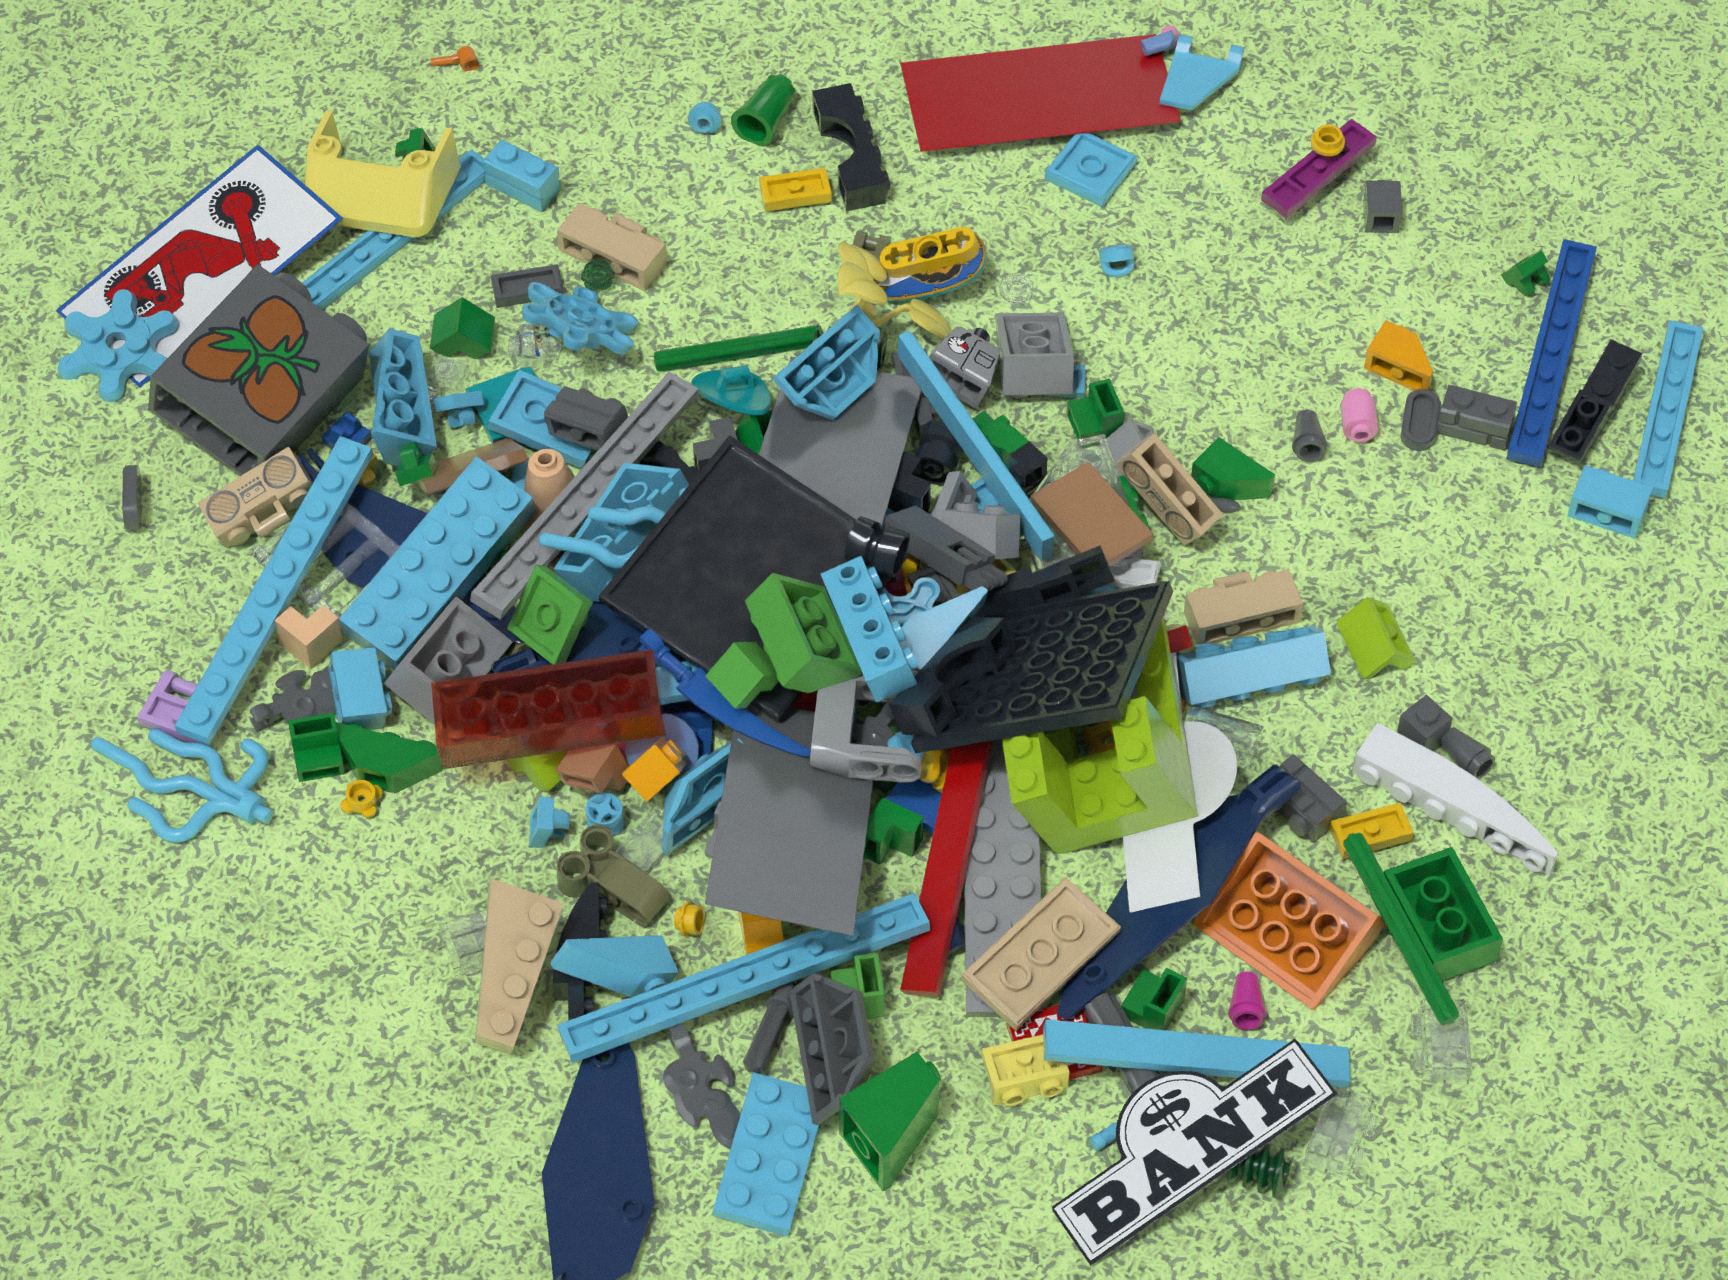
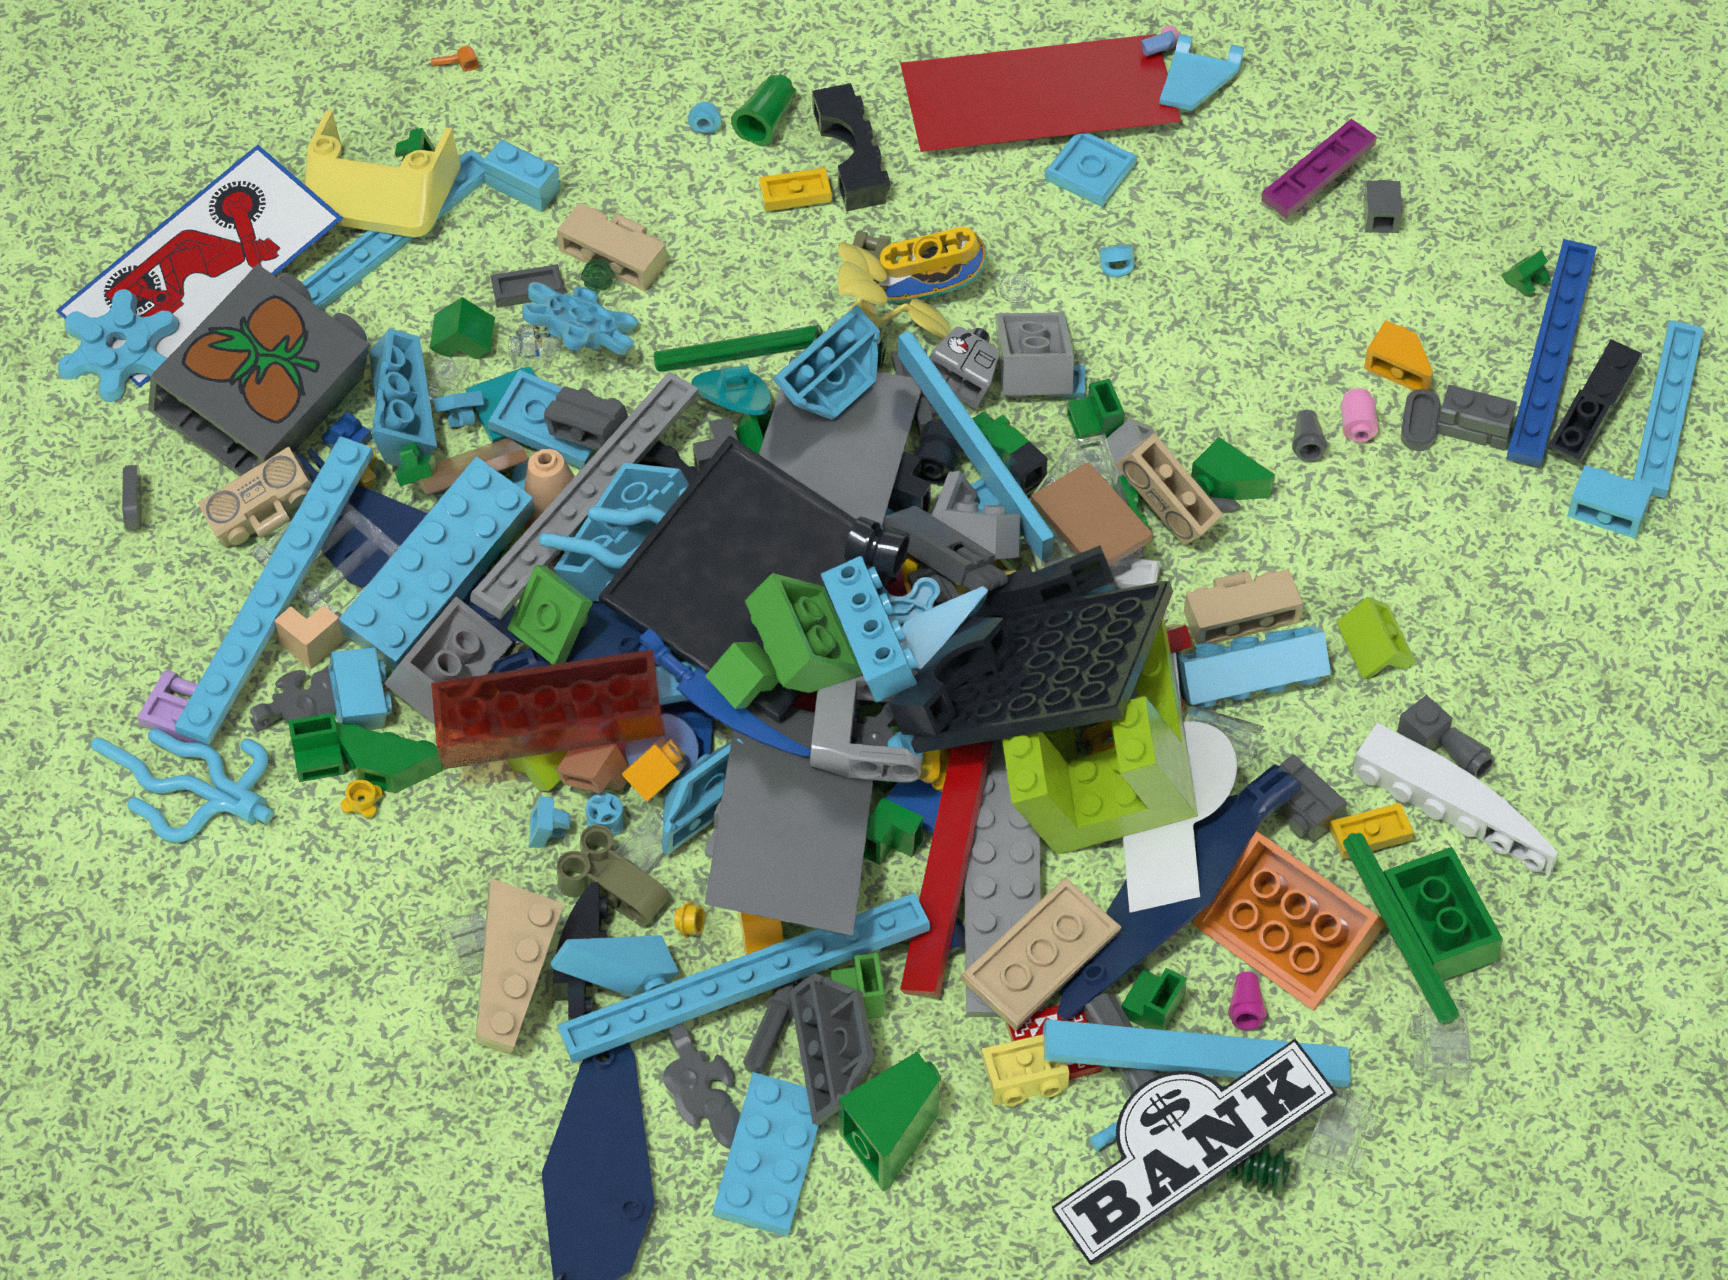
yellow plate [1311,124,1345,156] -> none

